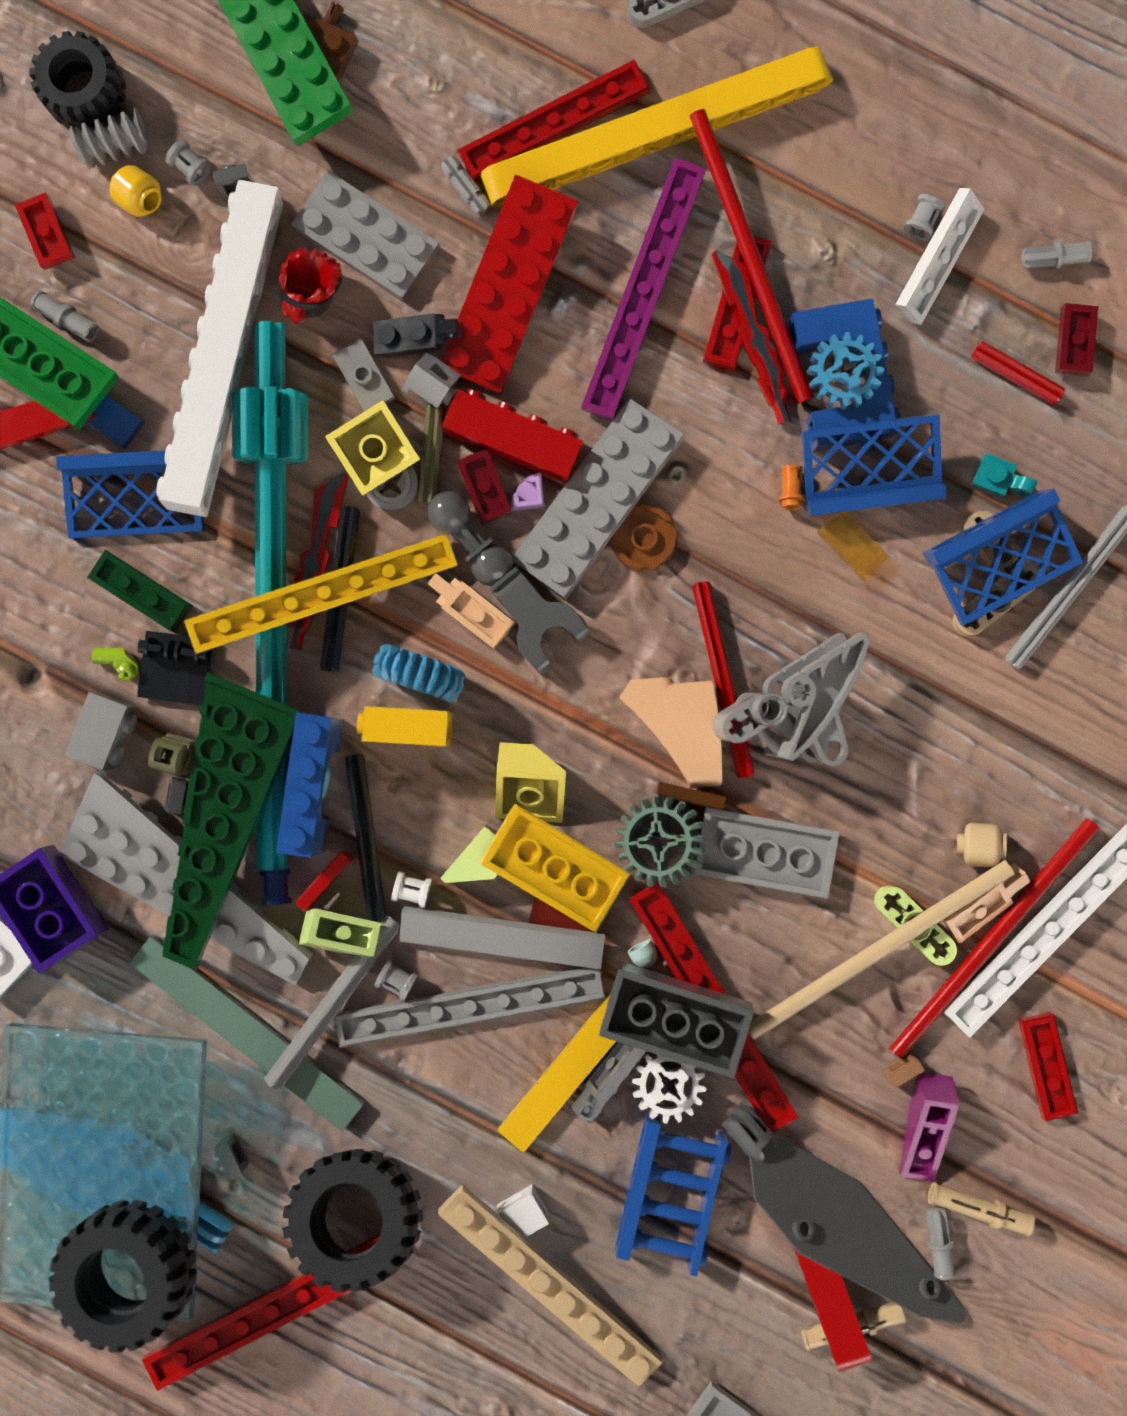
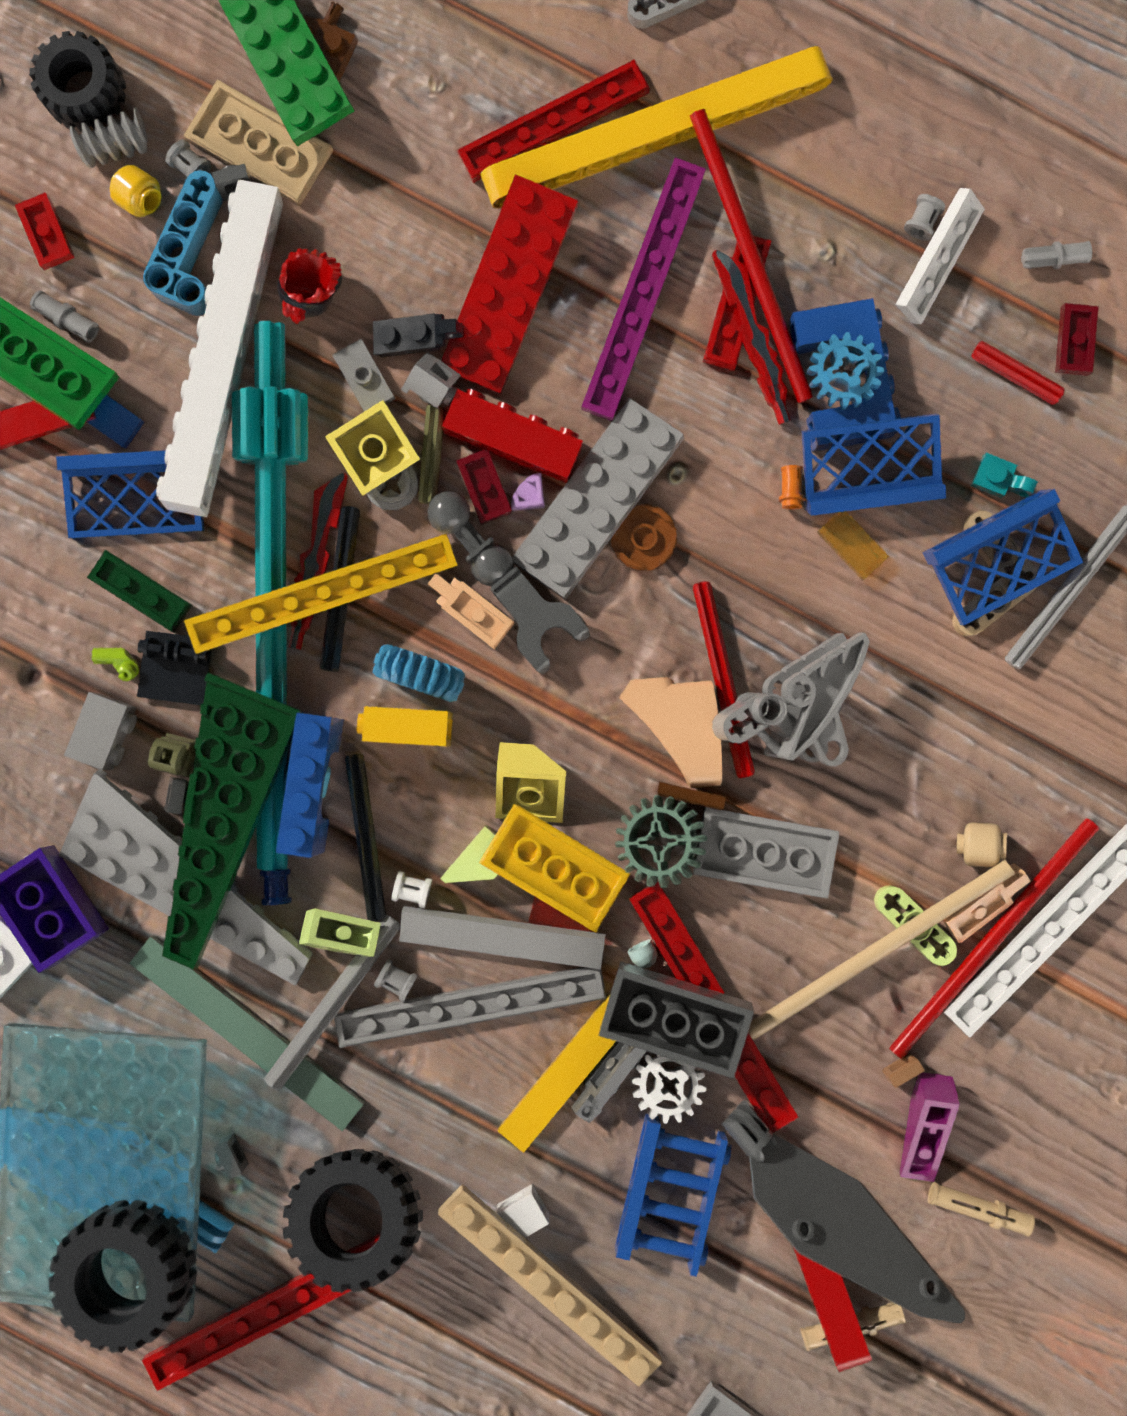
light grey plate [291,170,440,302] -> none
red tile [295,850,355,912] -> none
light grey axle [441,155,491,217] -> none
light grey axle [926,1207,956,1280] -> none
red tile [1018,1012,1078,1121] -> none
none -> dark azure beam [143,170,223,316]
none -> tan tile [183,79,333,206]

